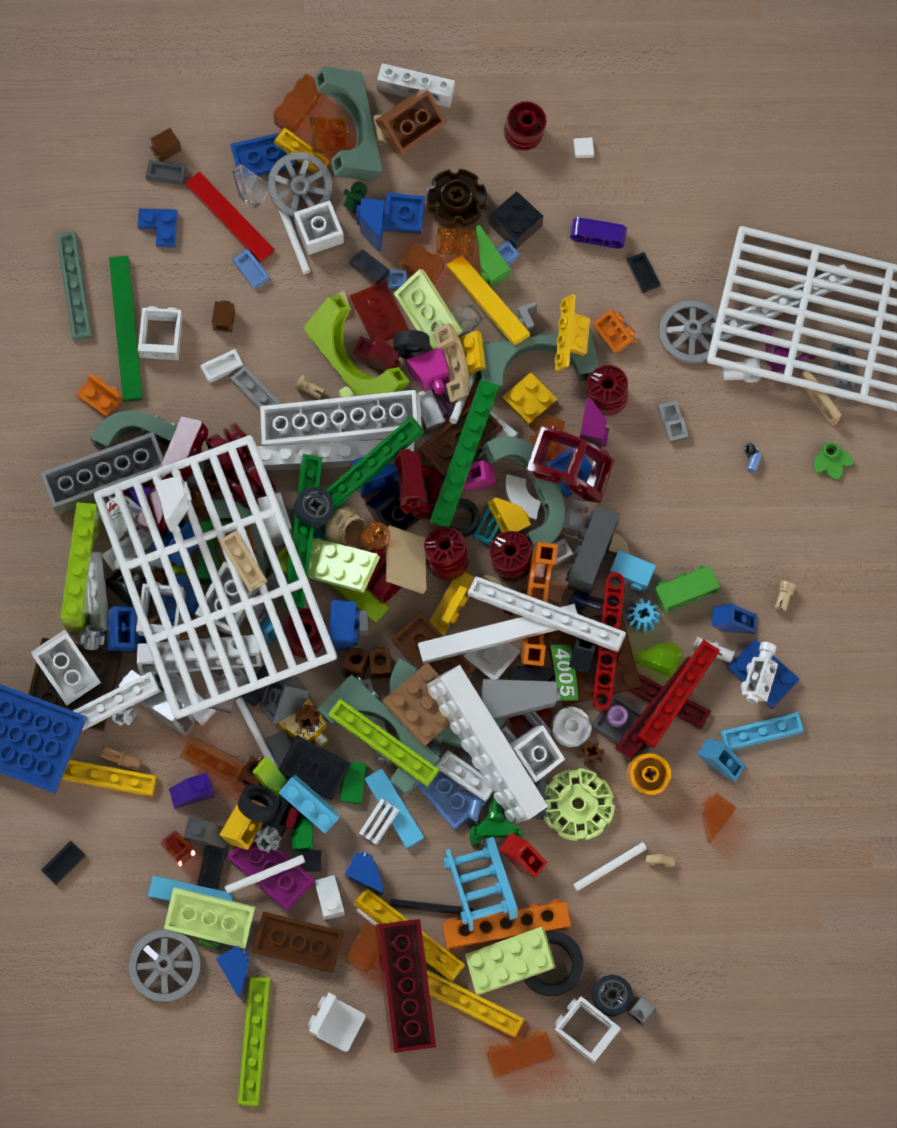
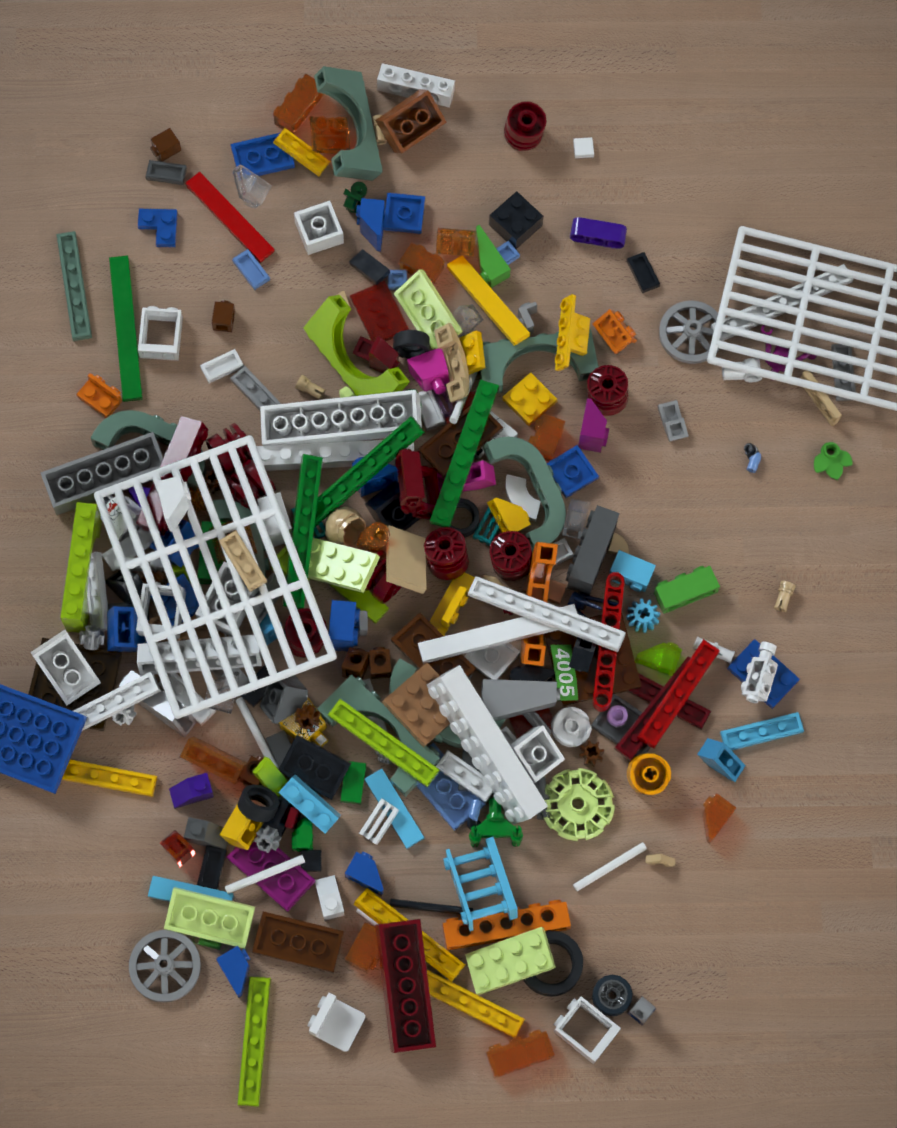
black tile [41,841,86,885] -> none
medium nougat axle [100,747,142,771] -> none
light grey wheel [267,152,332,217] -> none
white bar [278,209,310,274] -> none
wheel [294,487,334,527] -> none
dark brown piece [426,169,487,228] -> none
red brick [499,833,547,879] -> none
dark red window [527,426,615,503] -> none
blue slope [712,604,757,634] -> none

